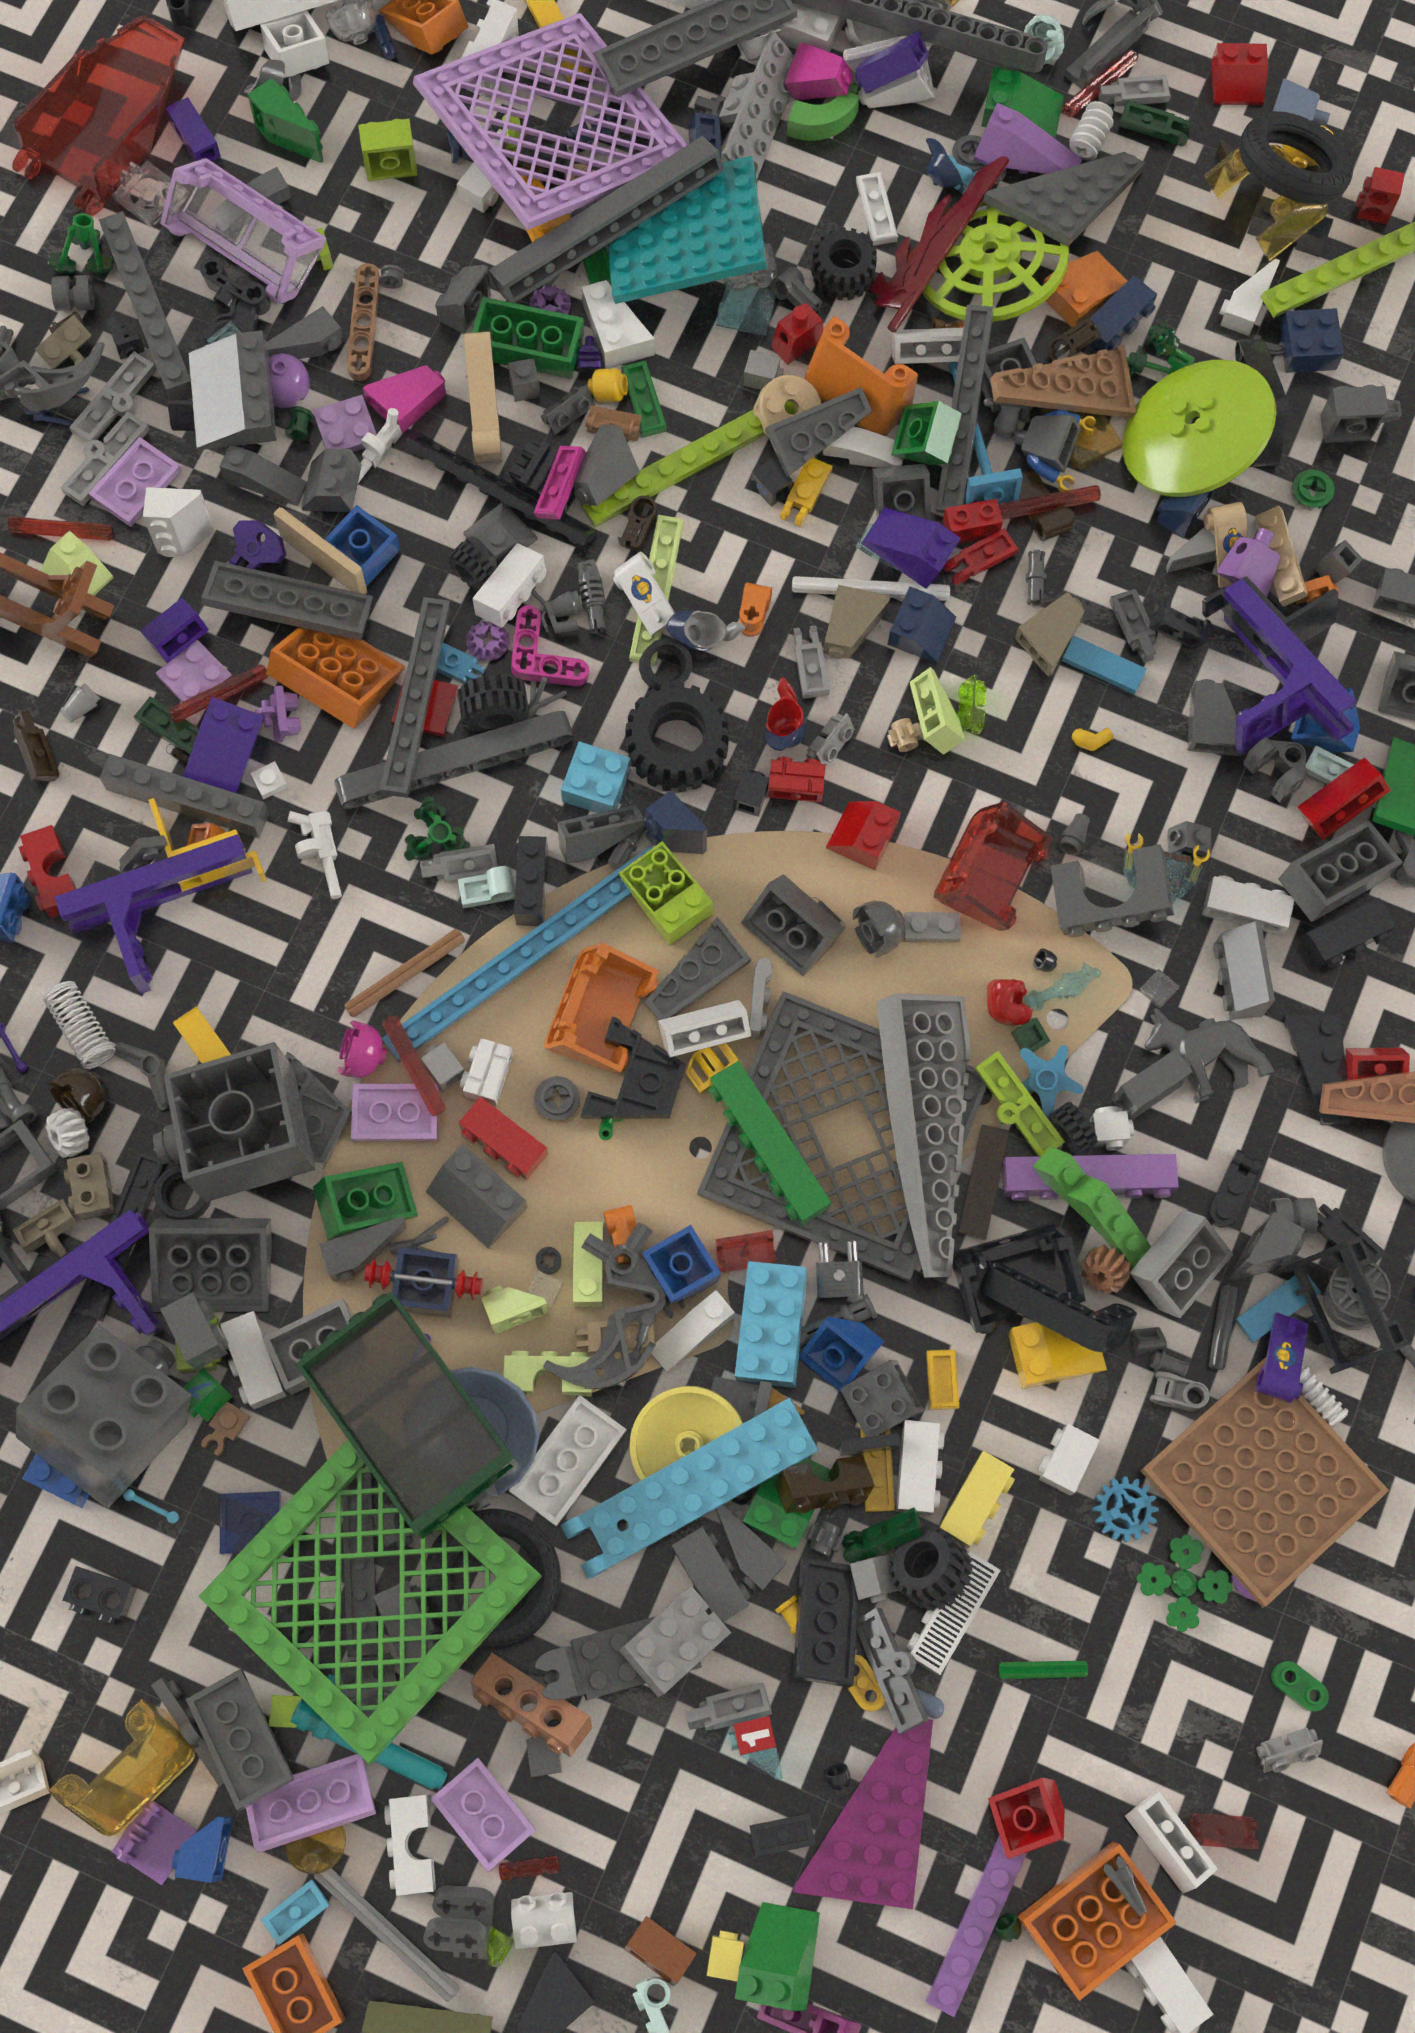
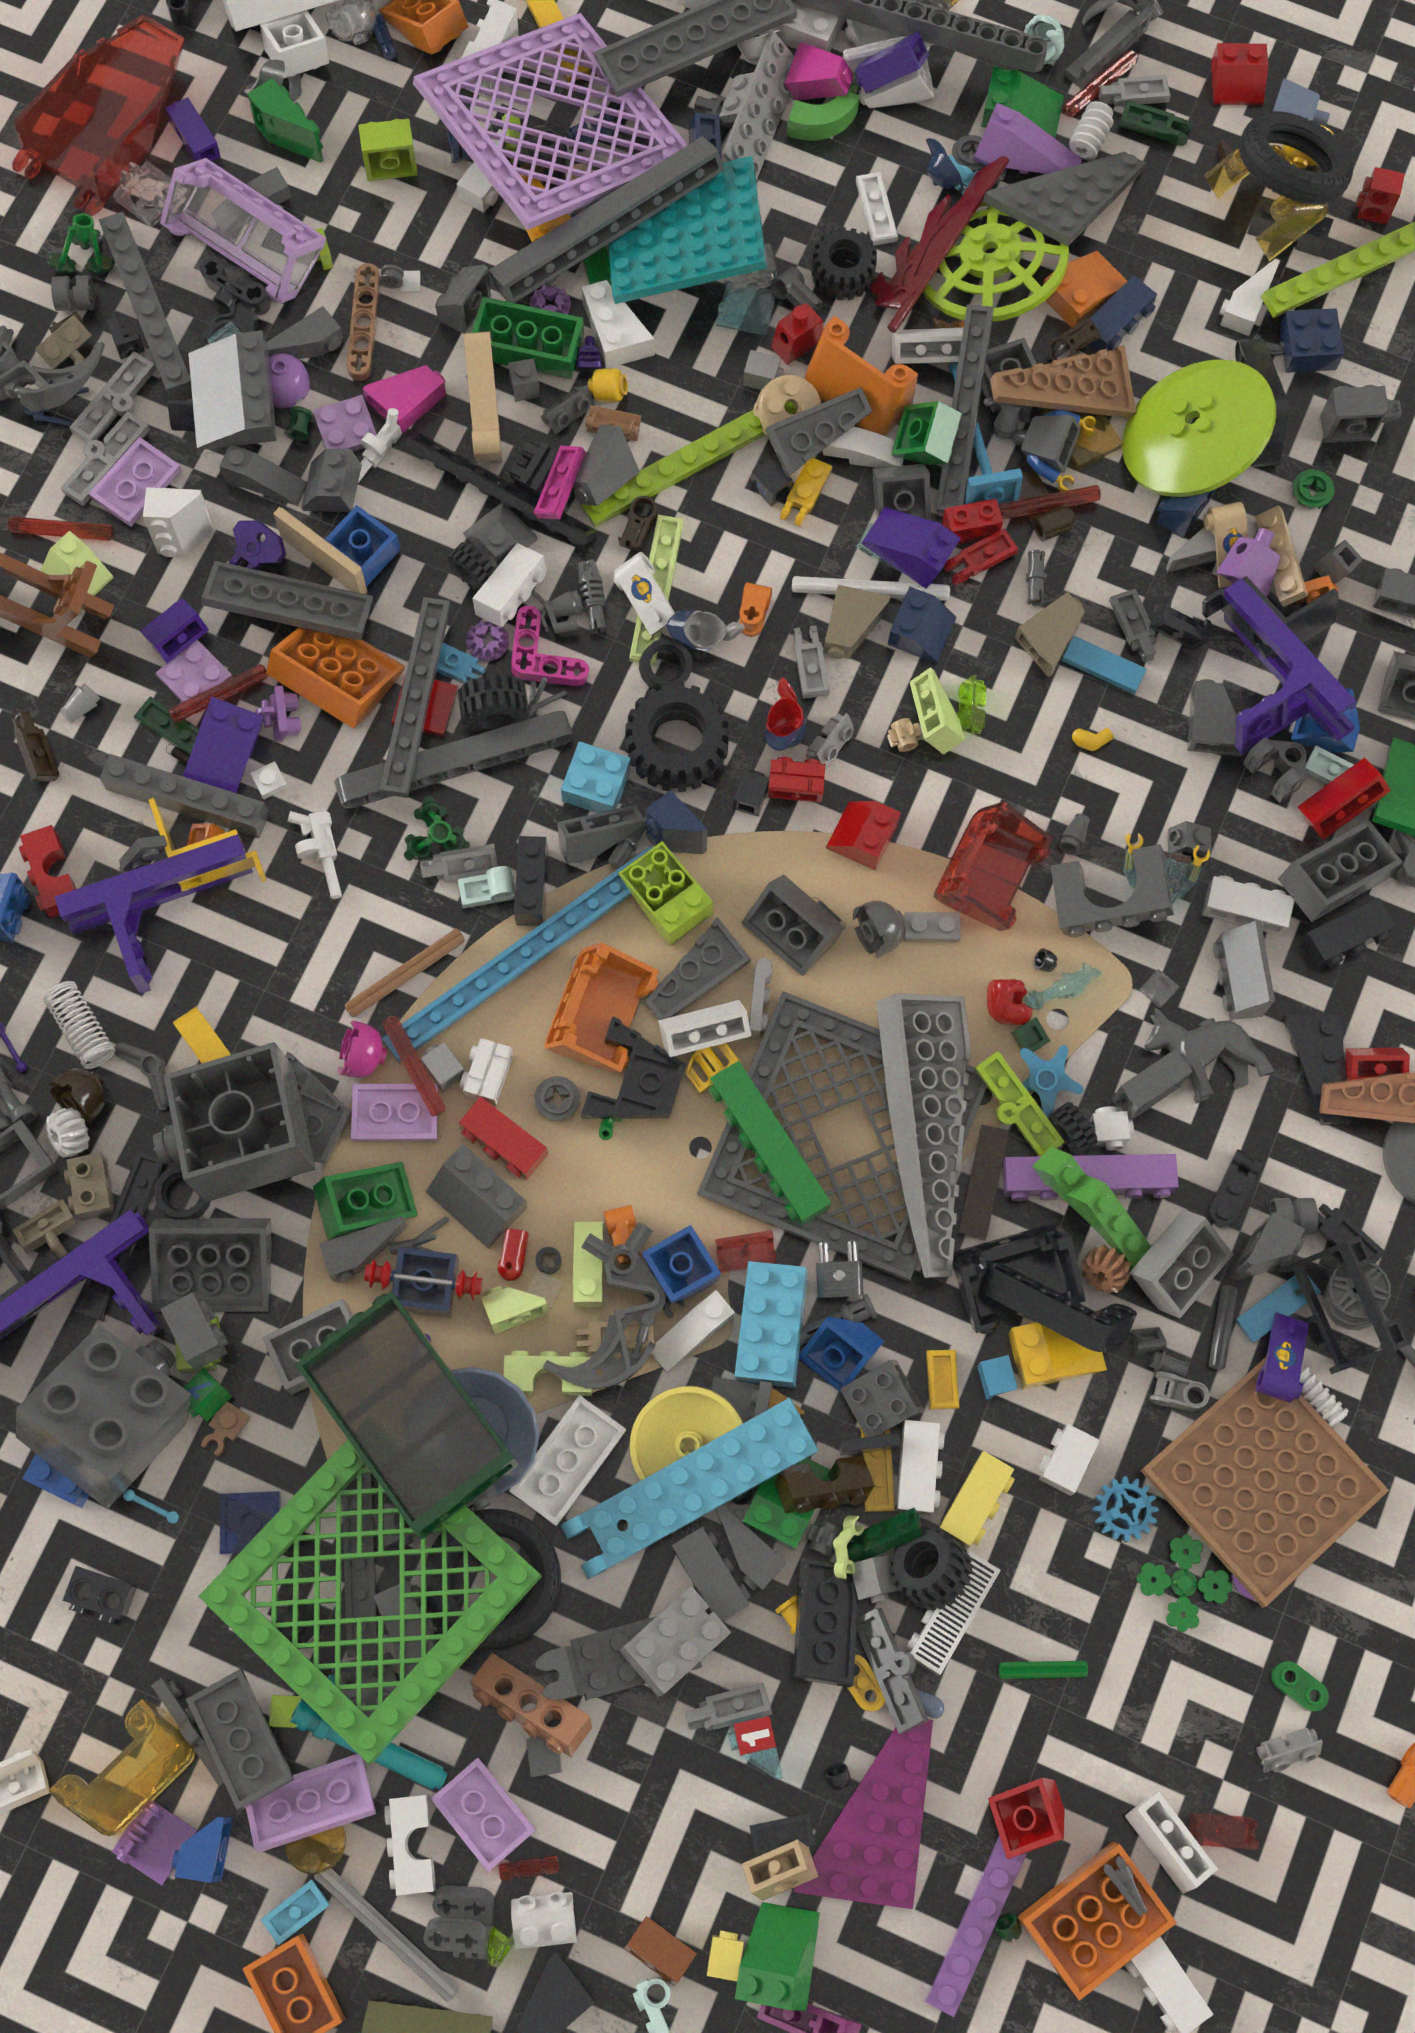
white brick [220,1311,287,1409] -> none
green tile [621,360,667,438] -> none
dark green plant [1127,321,1195,376] -> none
none -> white sticker [400,271,420,292]
none -> red piece [497,1228,529,1281]
none -> tan brick [742,1839,818,1901]
none -> yellowish green arm [833,1515,864,1579]
none -> dark azure panel [977,1355,1017,1400]

